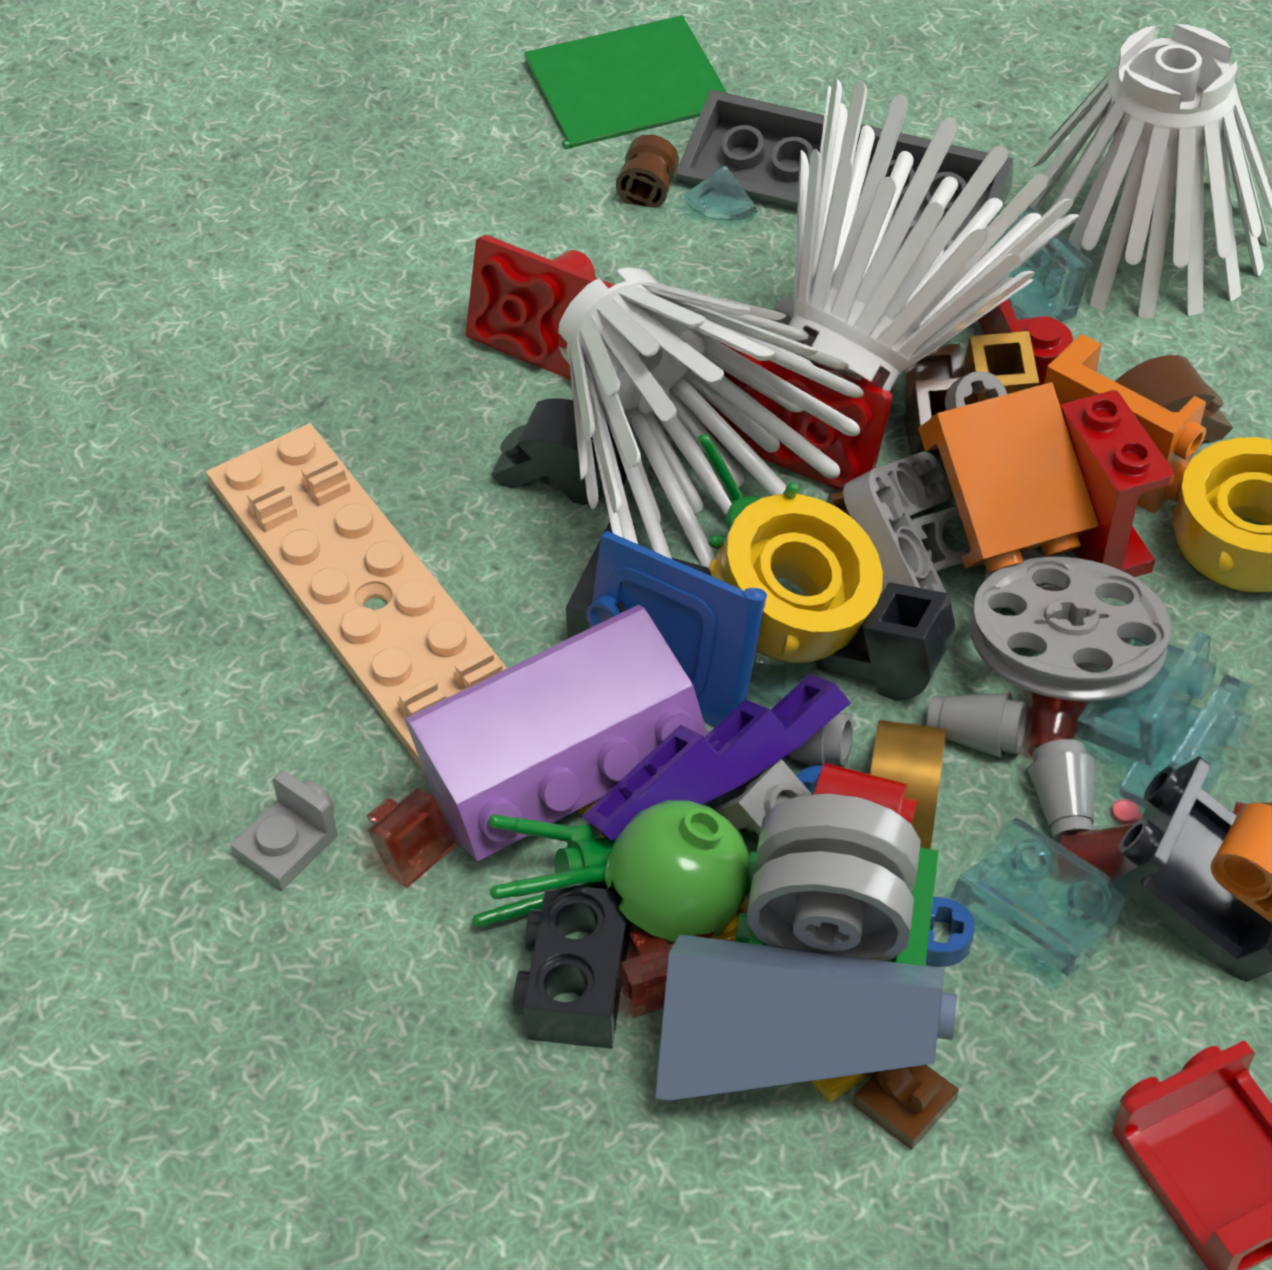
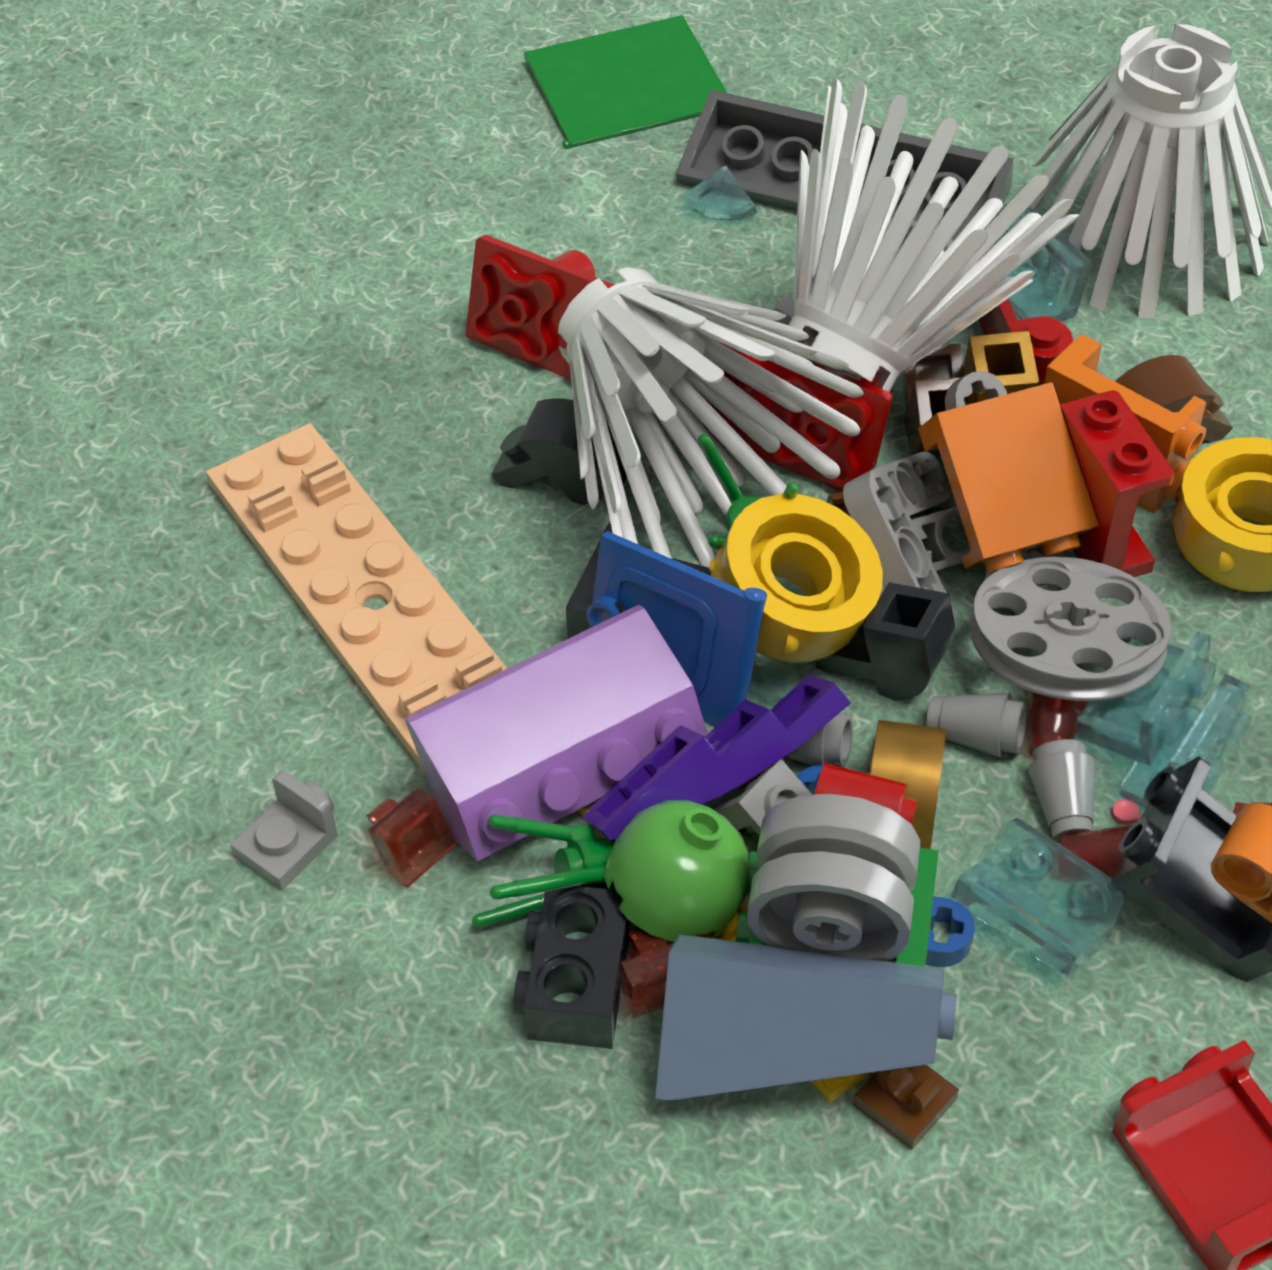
reddish brown wheel [616,134,679,208] -> none

